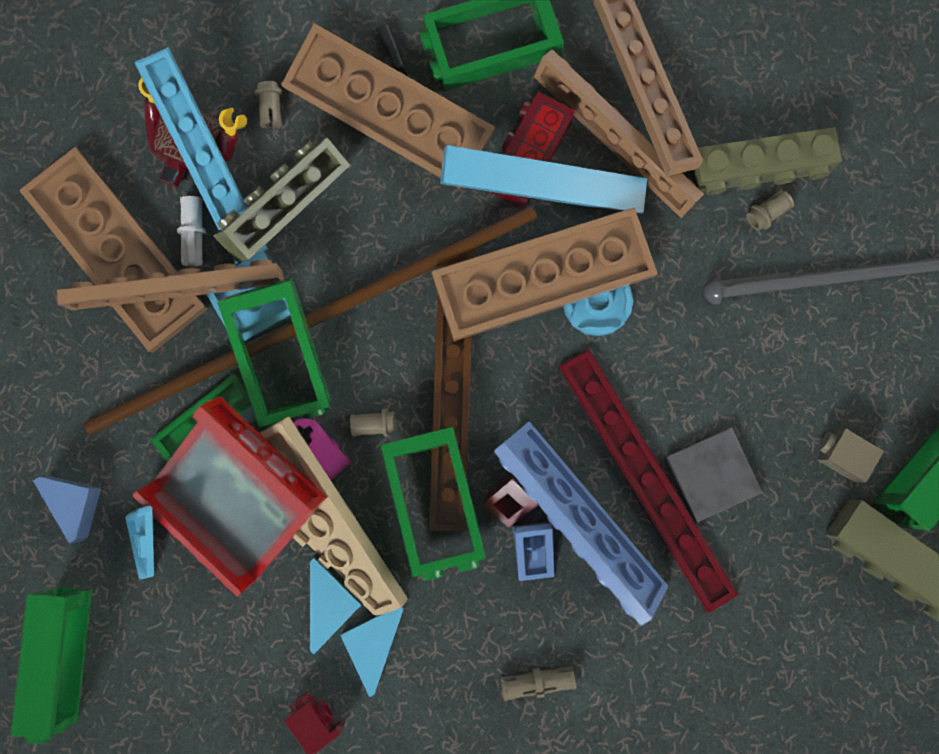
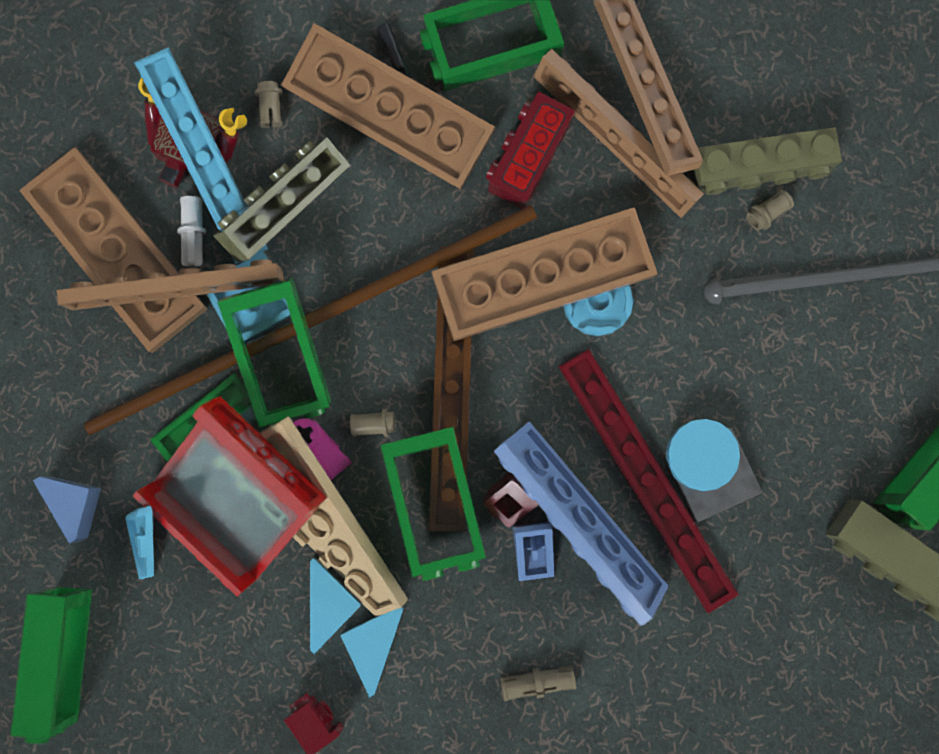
medium azure tile [440,145,647,214] -> none
dark tan brick [817,429,884,482] -> none
none -> medium azure tile [666,419,740,491]

